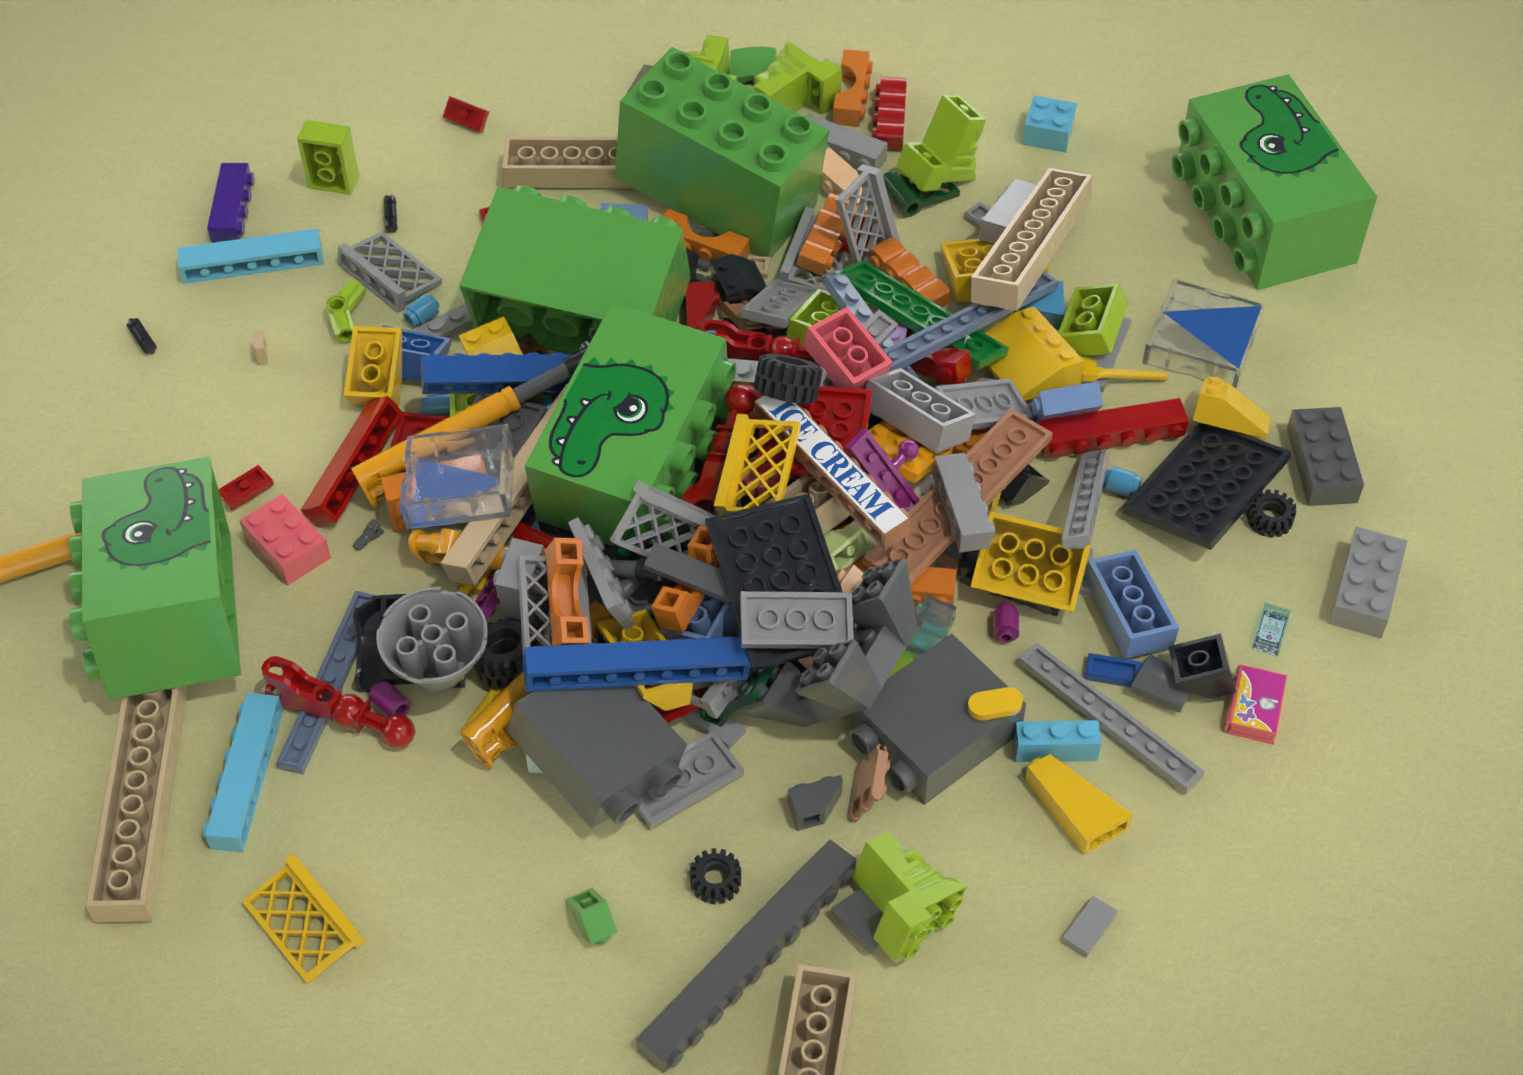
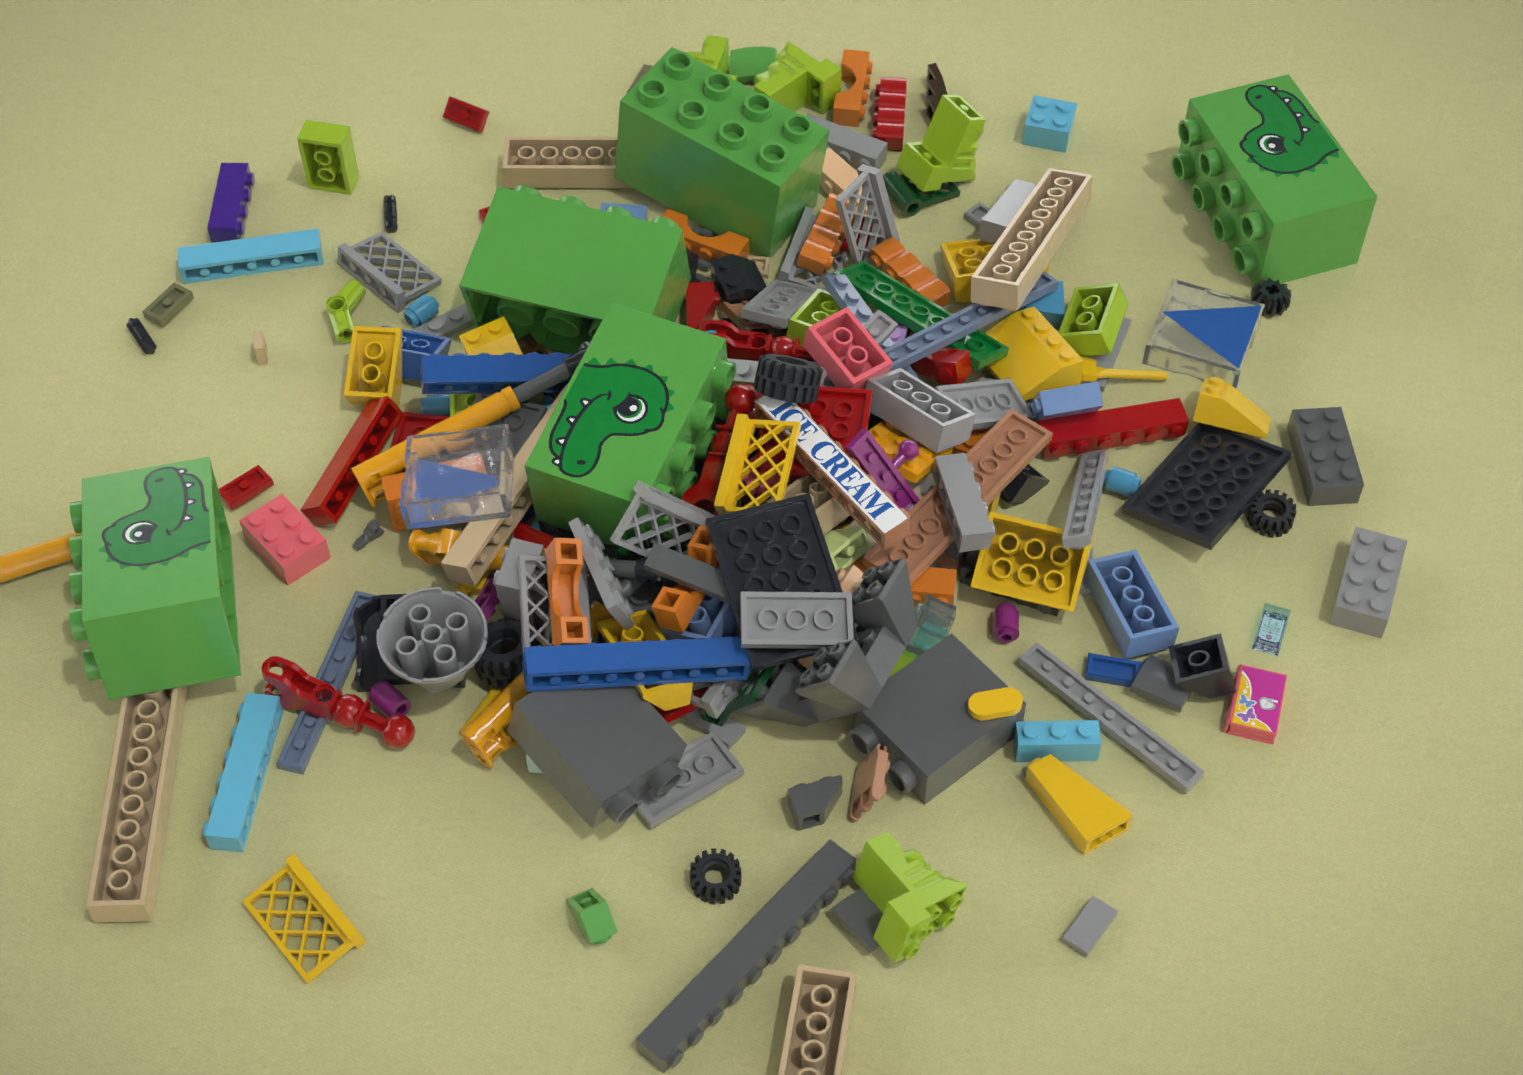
none -> olive plate [142,282,194,327]
none -> dark brown slope [926,63,947,121]
none -> black gear [1250,277,1292,318]

